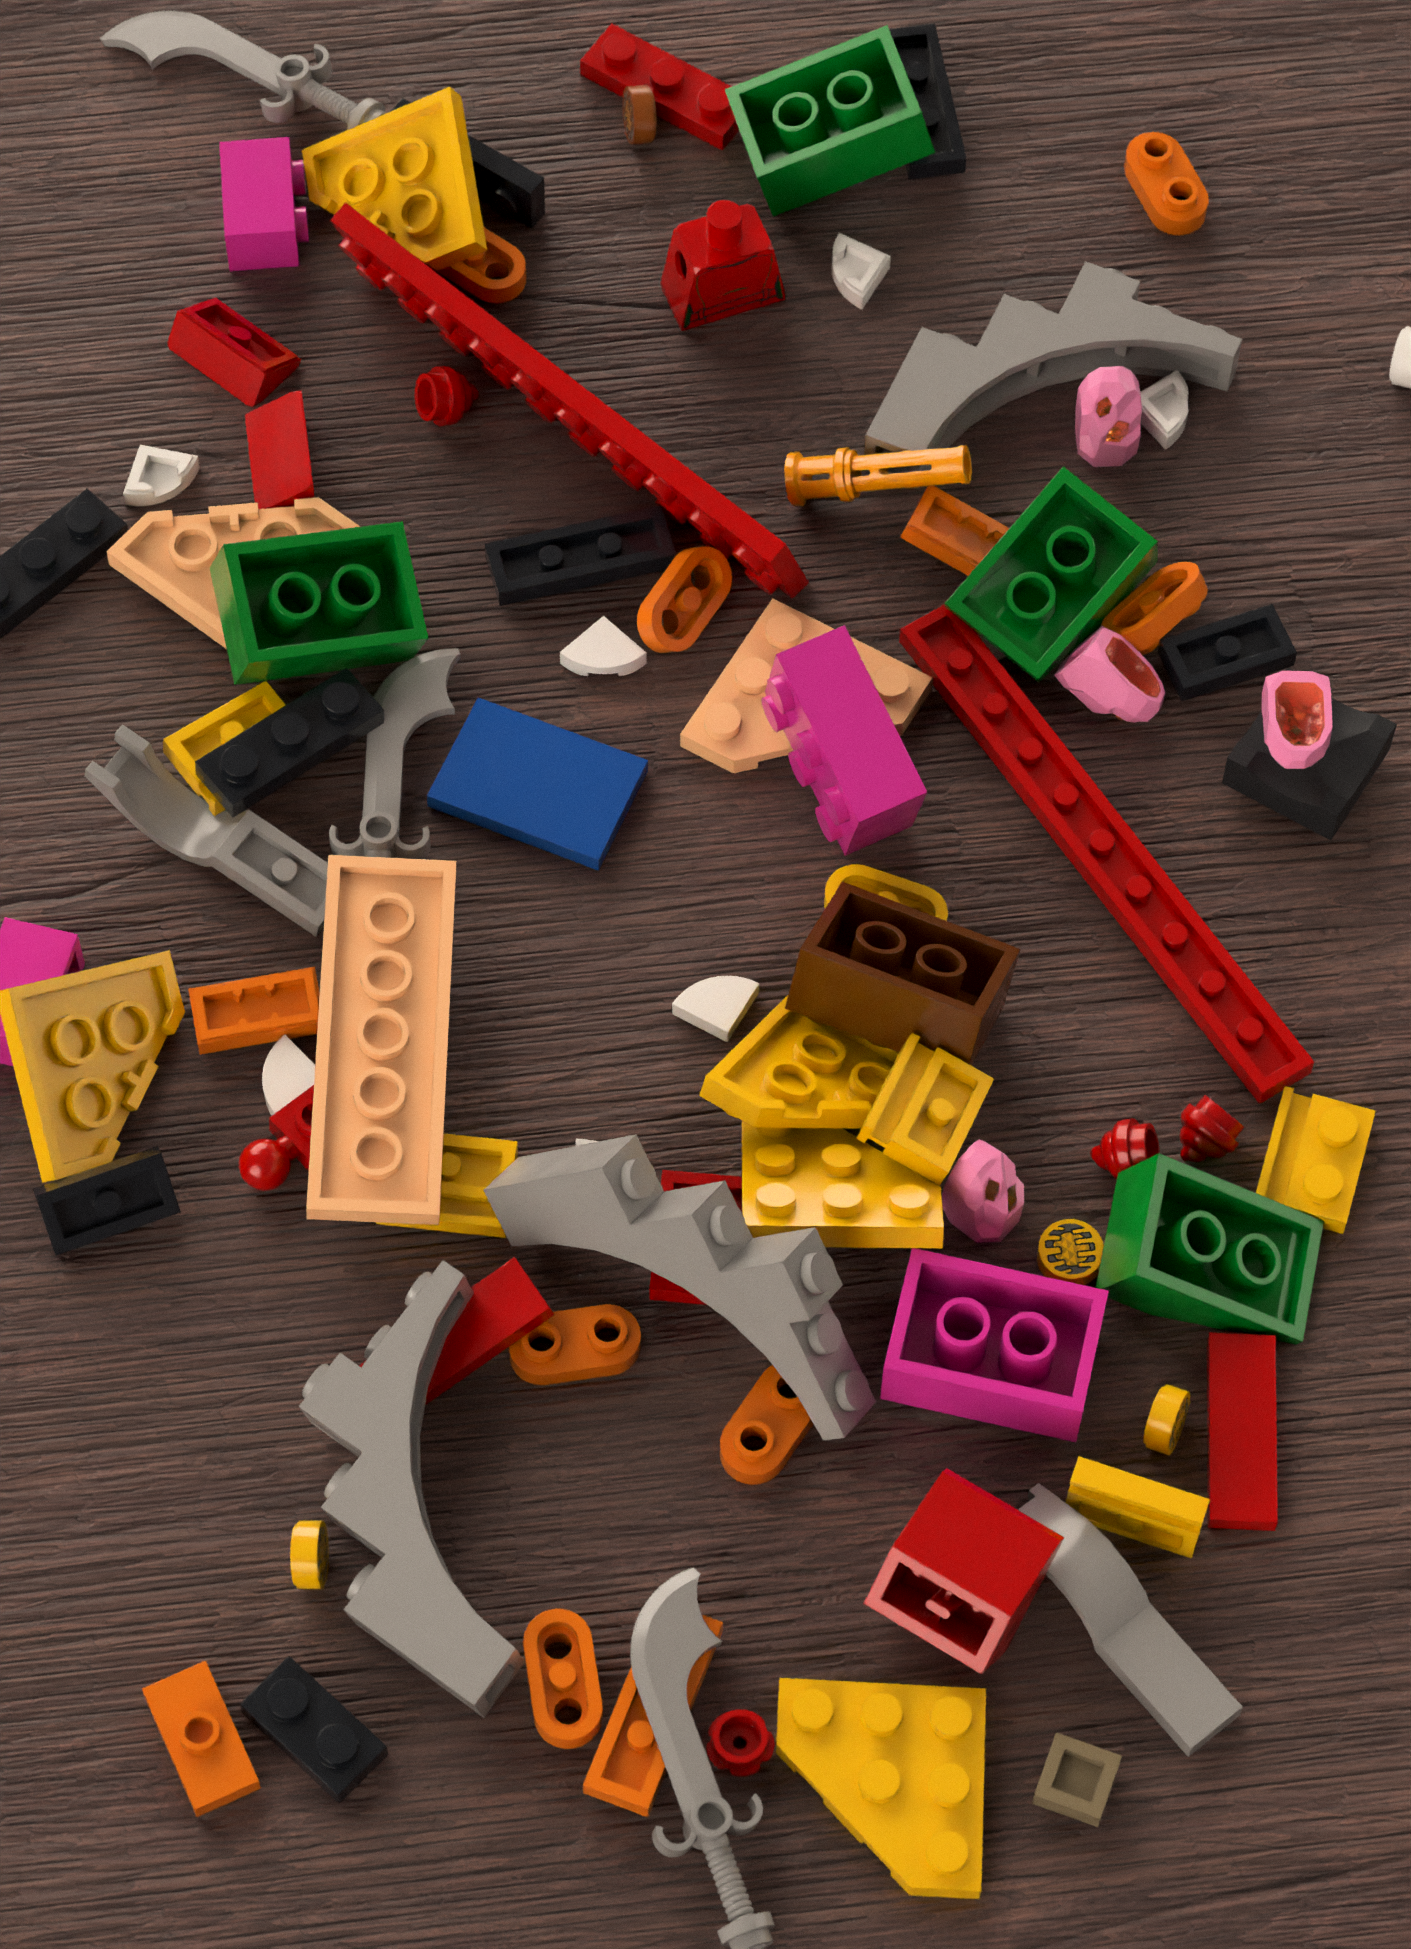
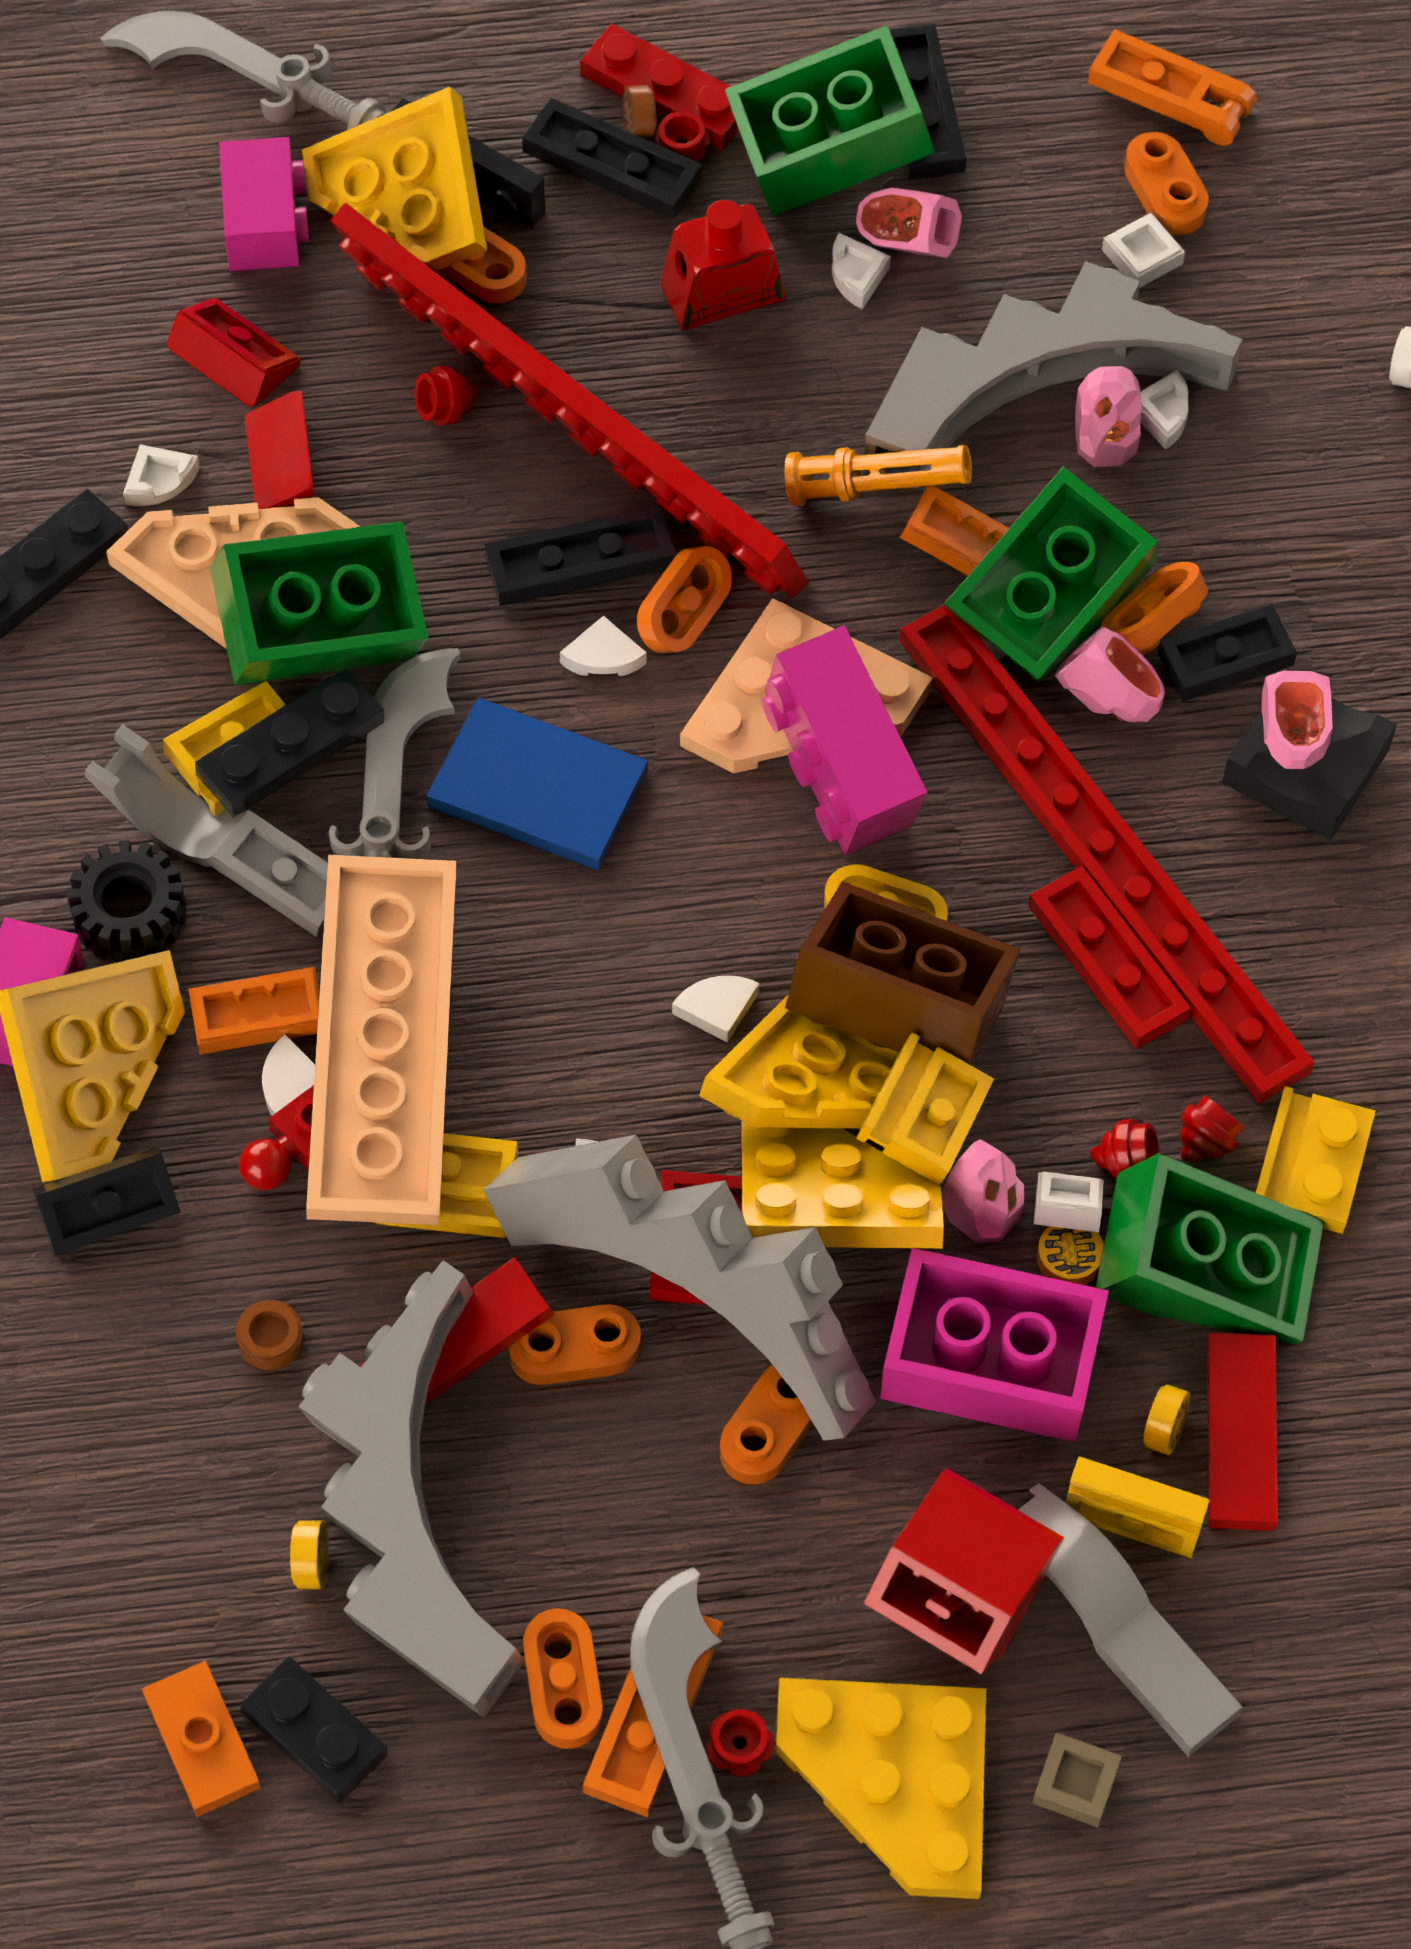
none -> black tyre [68,840,187,963]
none -> dark orange tile [236,1300,304,1370]
none -> black plate [522,97,702,219]
none -> red plate [653,111,710,162]
none -> rock [856,188,962,258]
none -> red plate [1028,866,1191,1050]
none -> white tile [1034,1171,1103,1232]
none -> orange plate [1088,29,1257,146]
none -> white tile [1102,213,1185,288]

